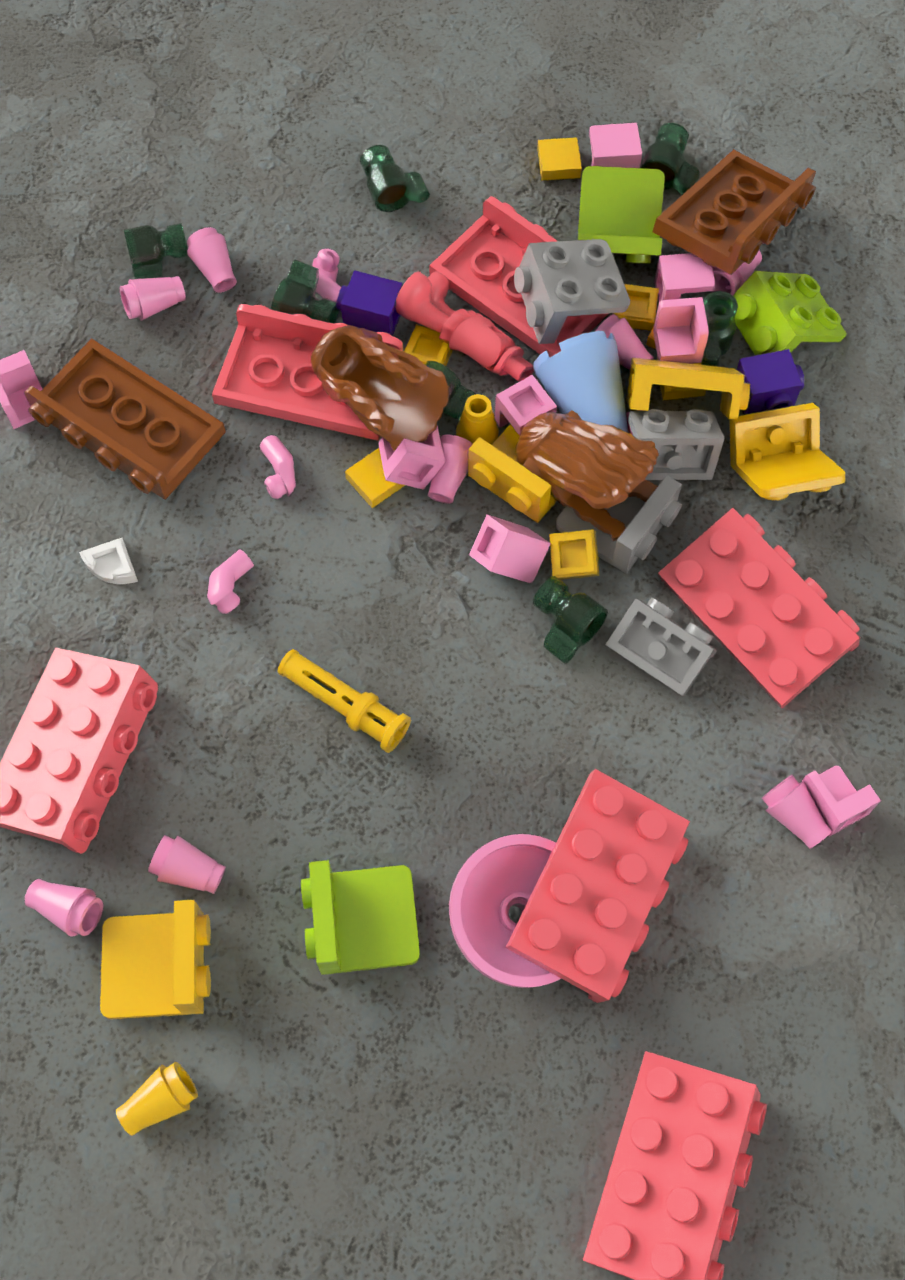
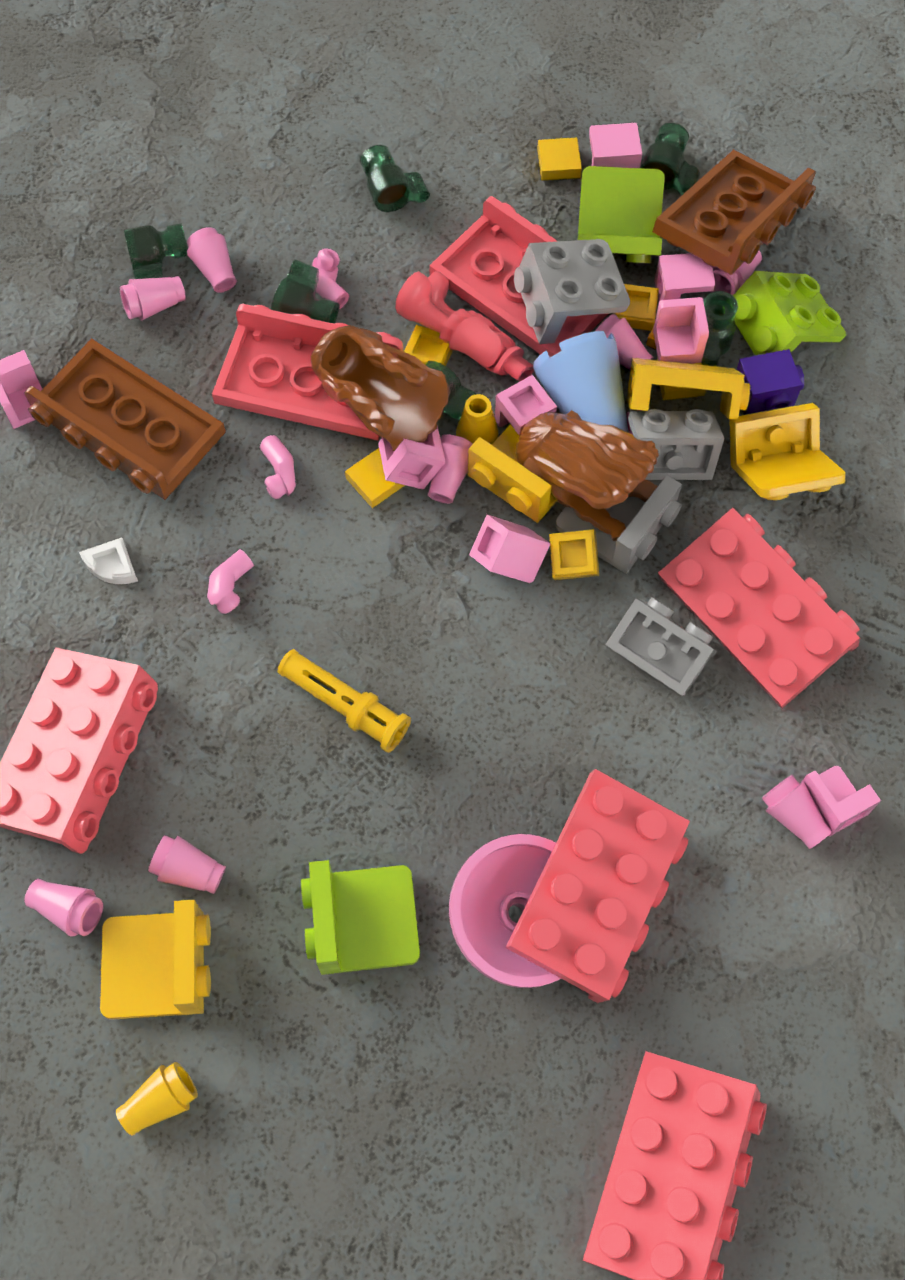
dark purple brick [337,270,403,336] -> none
clear green piece [533,576,608,664] -> none

